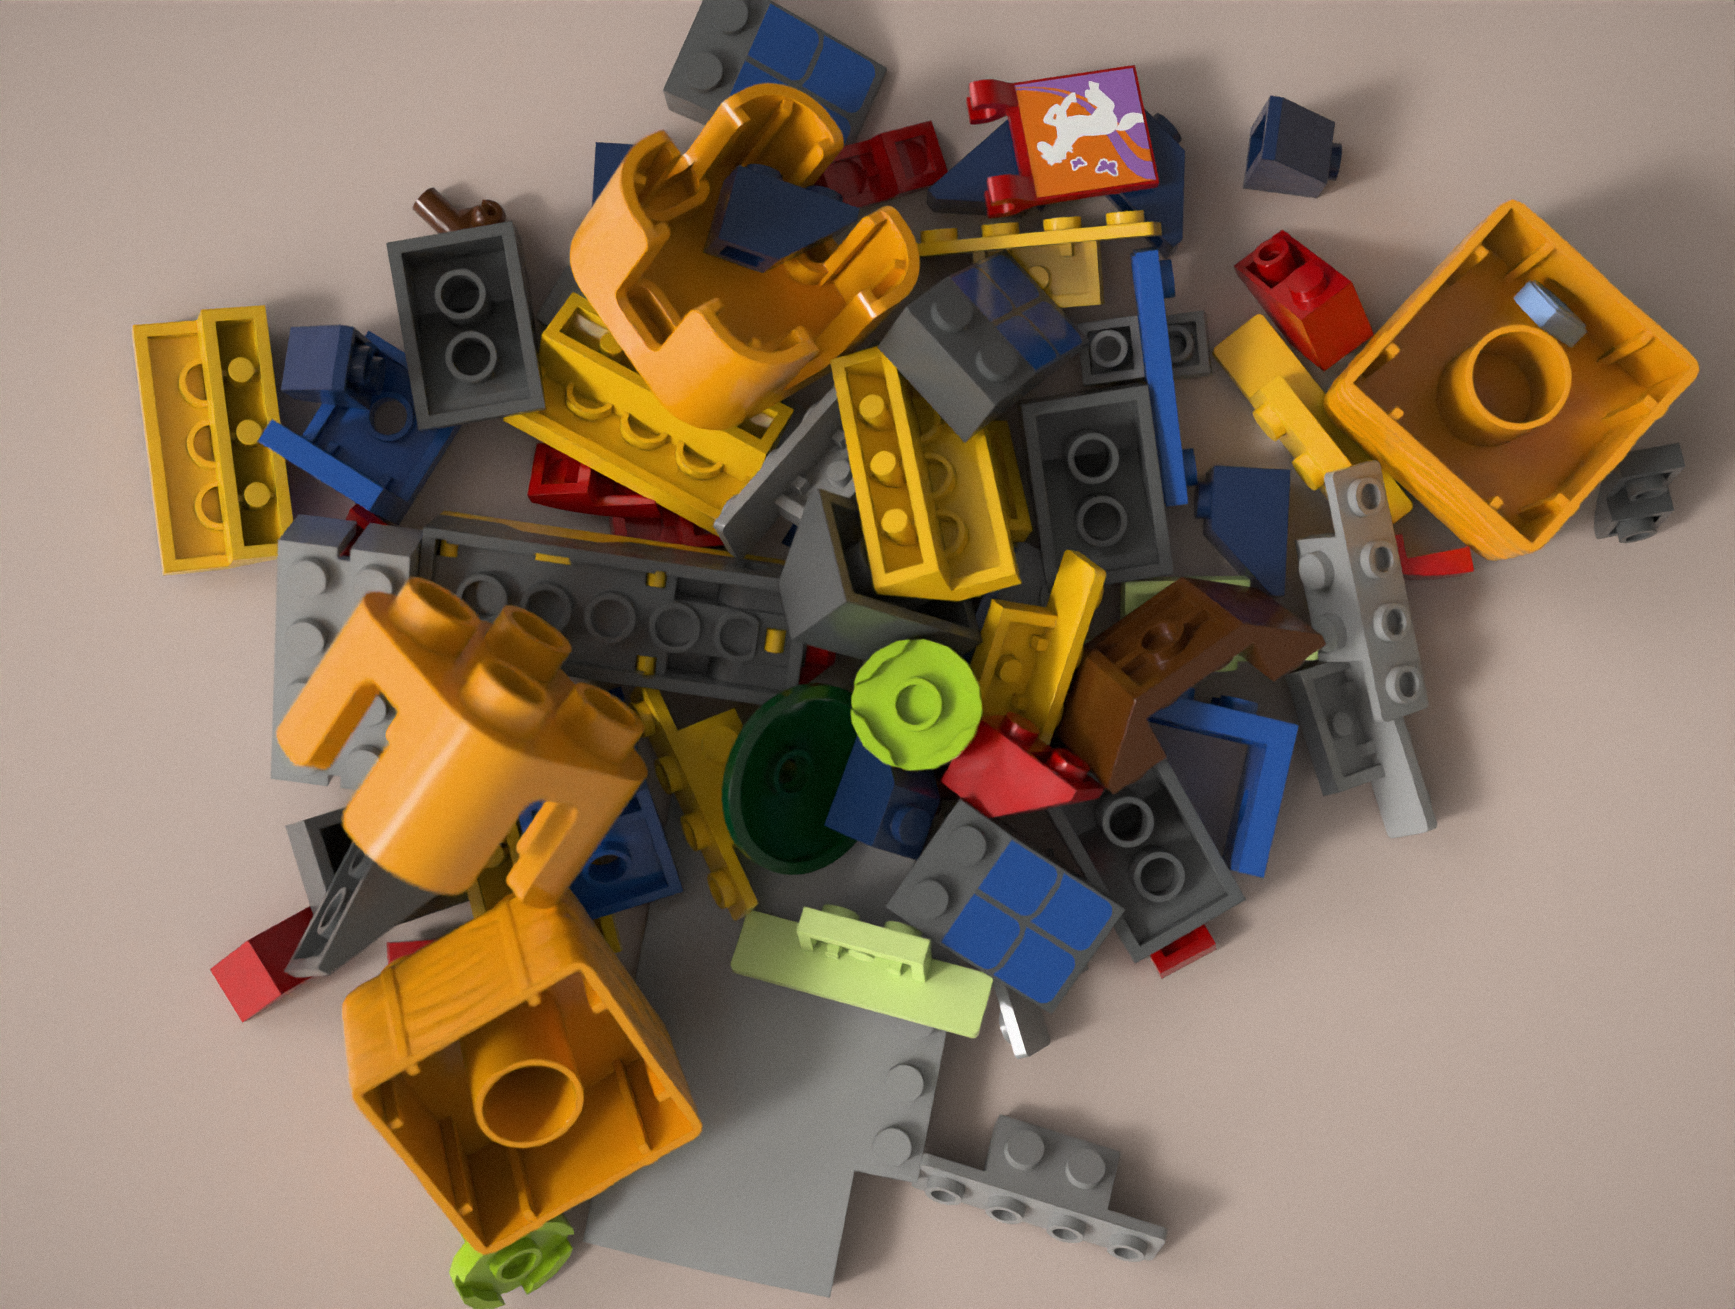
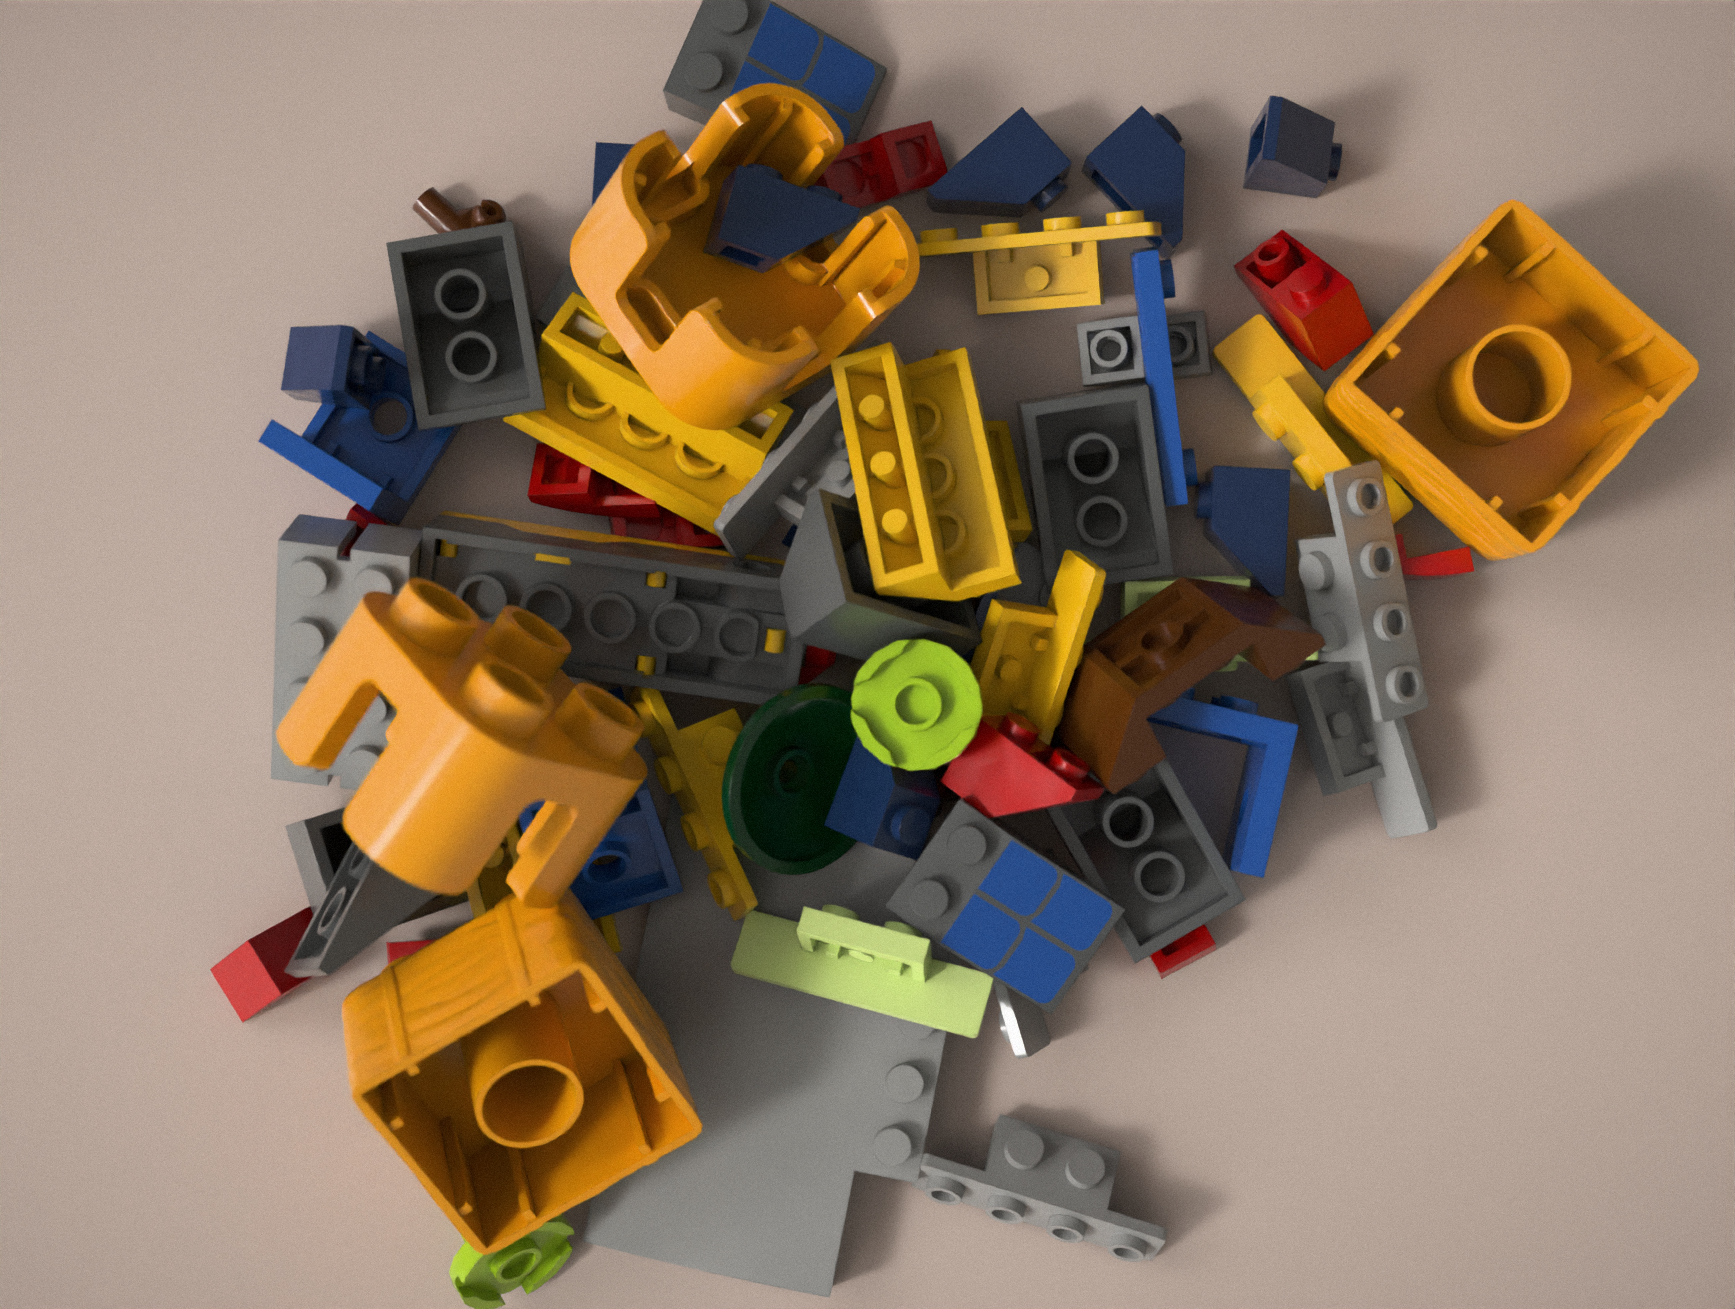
yellow slope [132,305,293,576] -> none
dark grey slope [878,249,1090,442] -> none
flag [966,65,1159,219] -> none
light blue tile [1513,280,1587,348] -> none
dark grey slope [1594,443,1686,543] -> none

